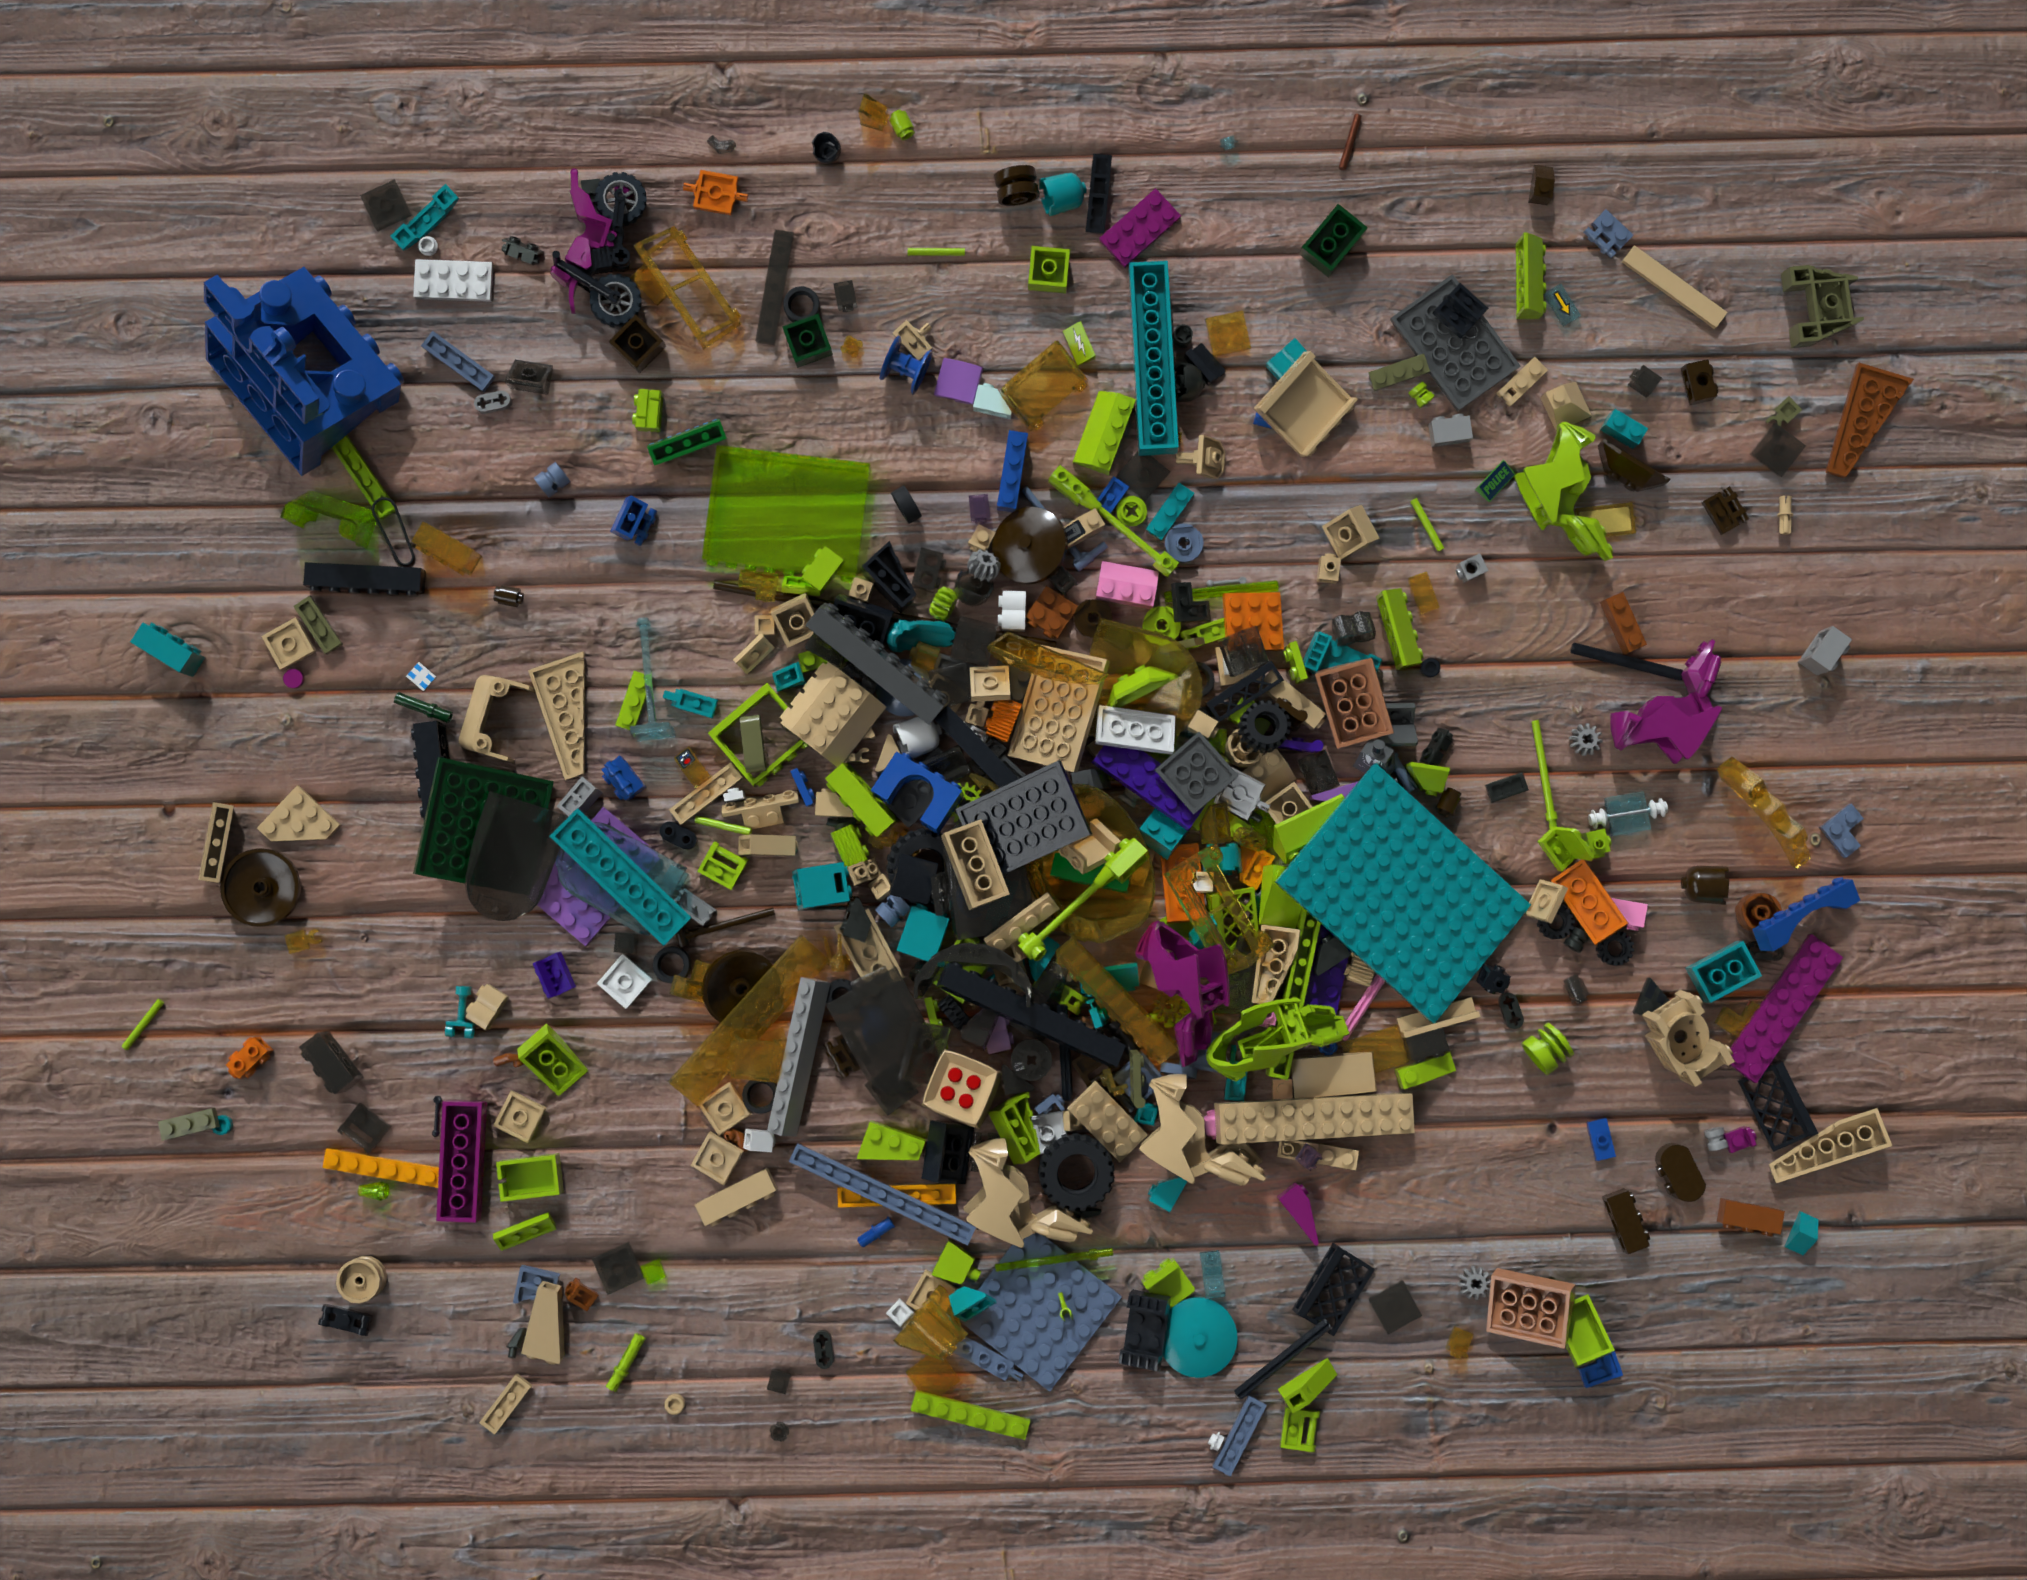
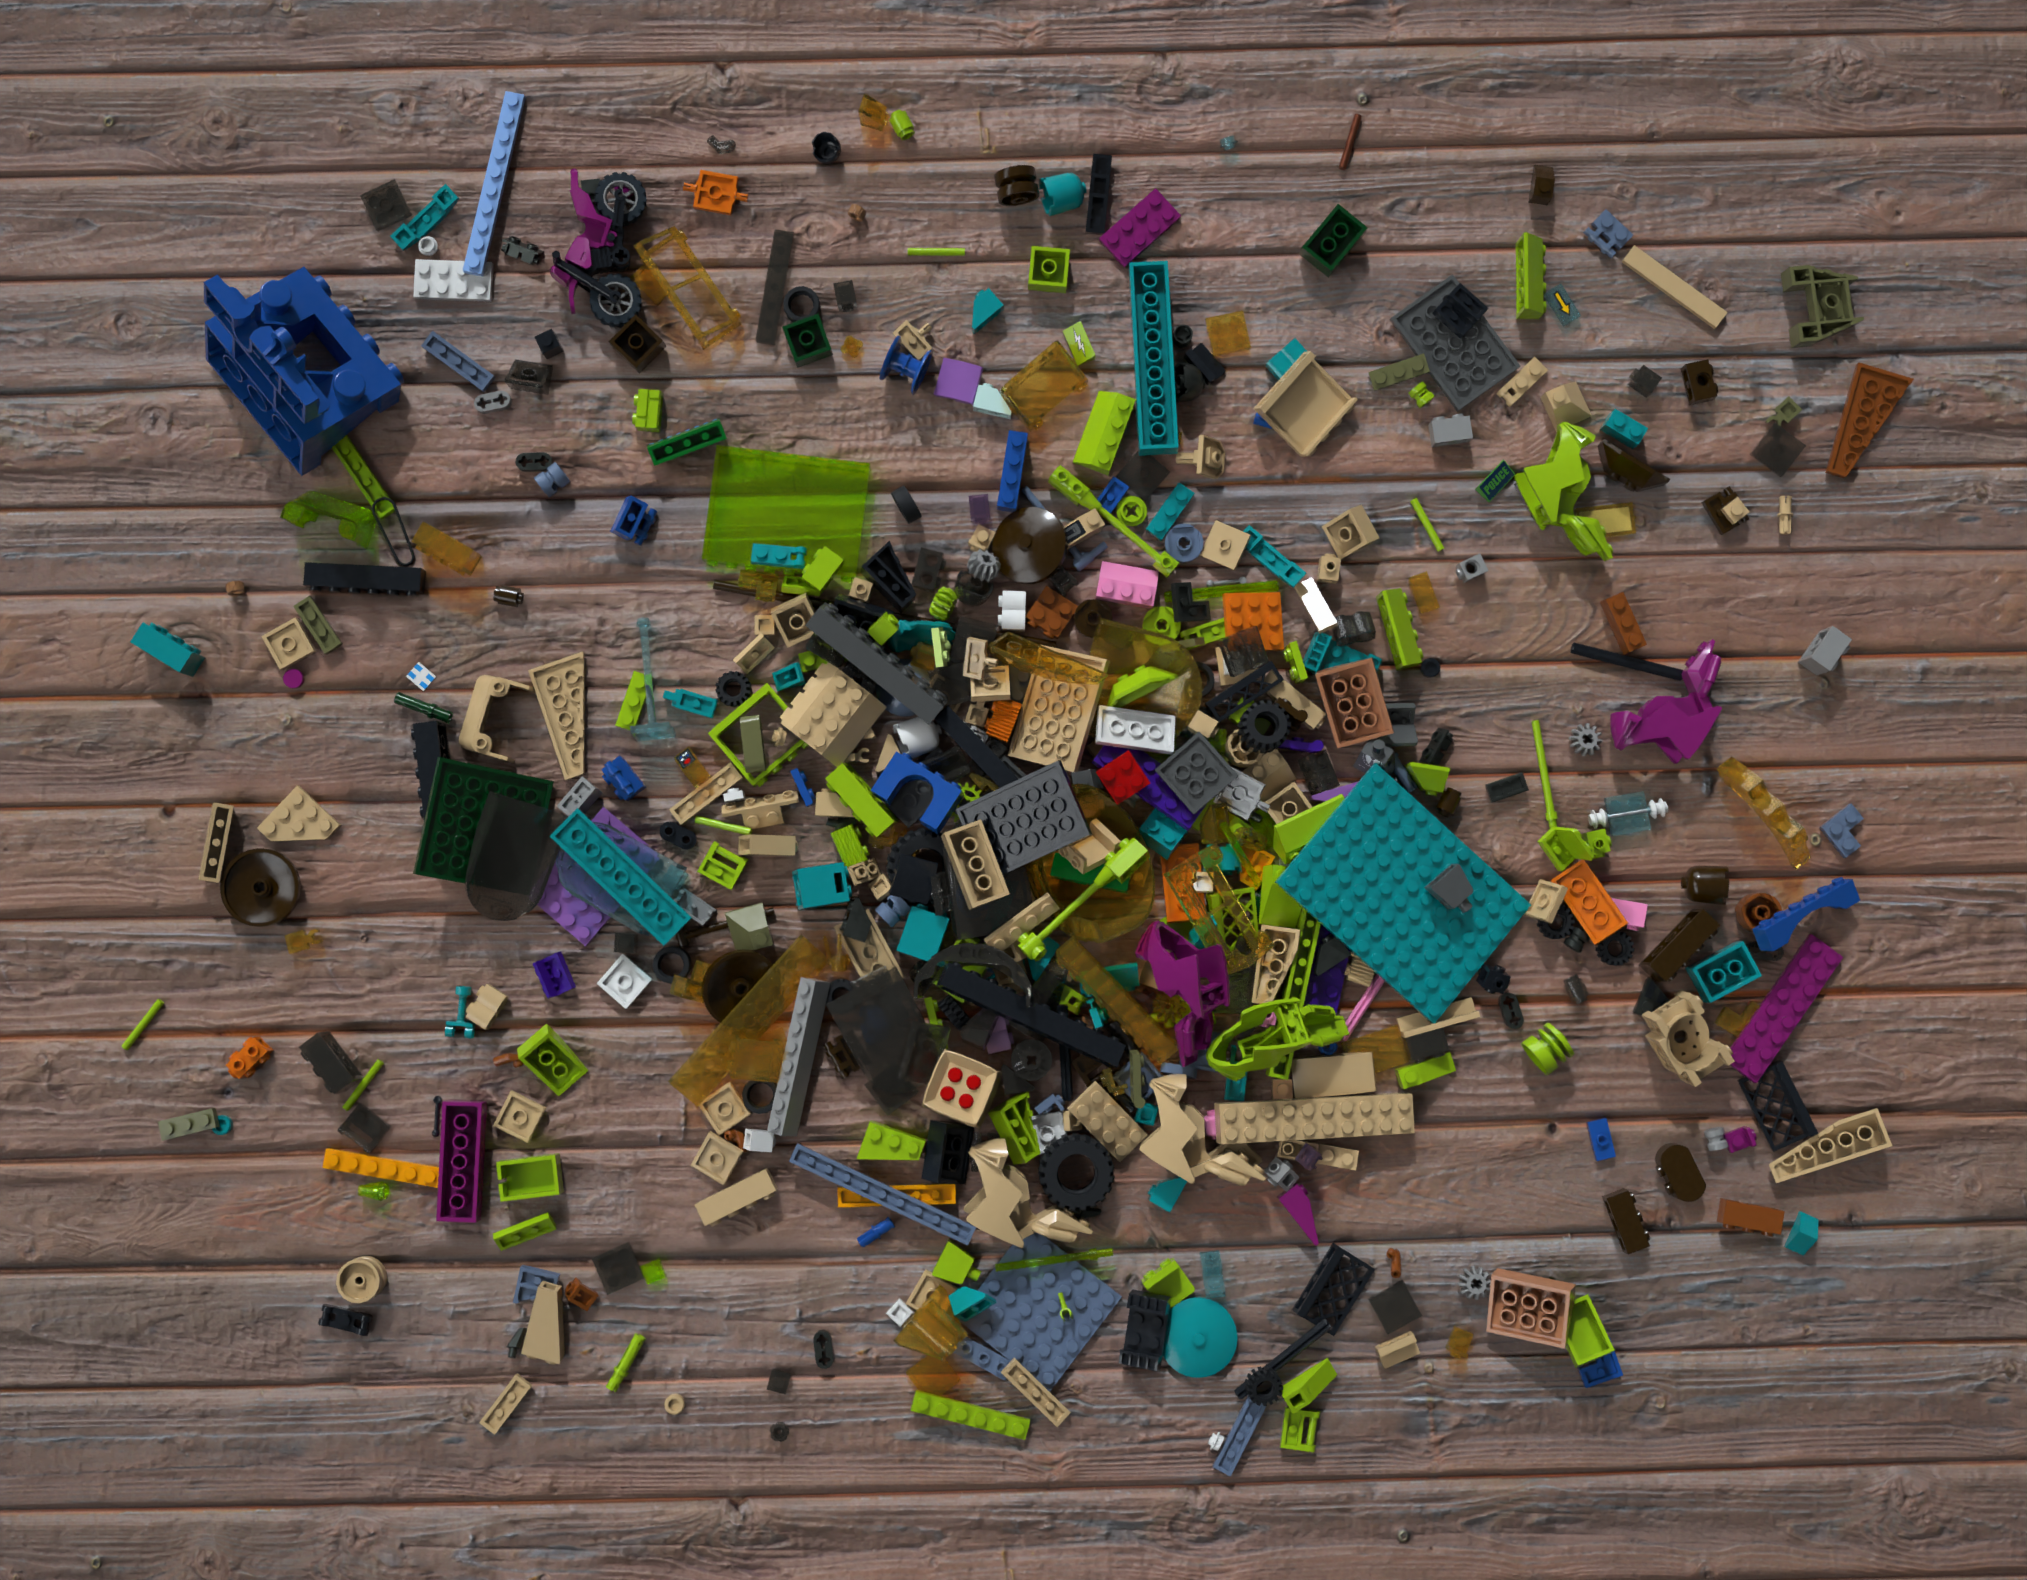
none -> medium nougat axle [226,581,245,596]
none -> lime bar [342,1059,384,1111]
none -> light blue plate [463,91,526,277]
none -> pearl dark grey beam [515,452,554,472]
none -> black brick [535,329,564,359]
none -> black tyre [715,671,752,707]
none -> olive slope [725,902,773,950]
none -> teal plate [751,543,807,569]
none -> tan plate [772,727,787,747]
none -> medium nougat axle [847,204,866,222]
none -> lime brick [868,612,900,646]
none -> yellowish green plate [931,627,951,667]
none -> tan plate [963,637,998,680]
none -> teal slope [972,288,1004,334]
none -> tan plate [1001,1358,1071,1427]
none -> red brick [1096,750,1151,805]
none -> tile [1130,988,1157,1014]
none -> tan plate [1200,520,1251,571]
none -> clear neon green bar [1220,822,1262,887]
none -> teal slope [1243,525,1307,588]
none -> black tyre [1245,1366,1283,1406]
none -> light grey brick [1264,1157,1299,1192]
none -> tile [1295,578,1337,634]
none -> tan panel [1374,1331,1420,1369]
none -> dark orange arm [1386,1248,1401,1278]
none -> dark grey torso [1424,864,1473,913]
none -> dark brown brick [1639,909,1720,982]
none -> tan plate [1721,497,1750,525]

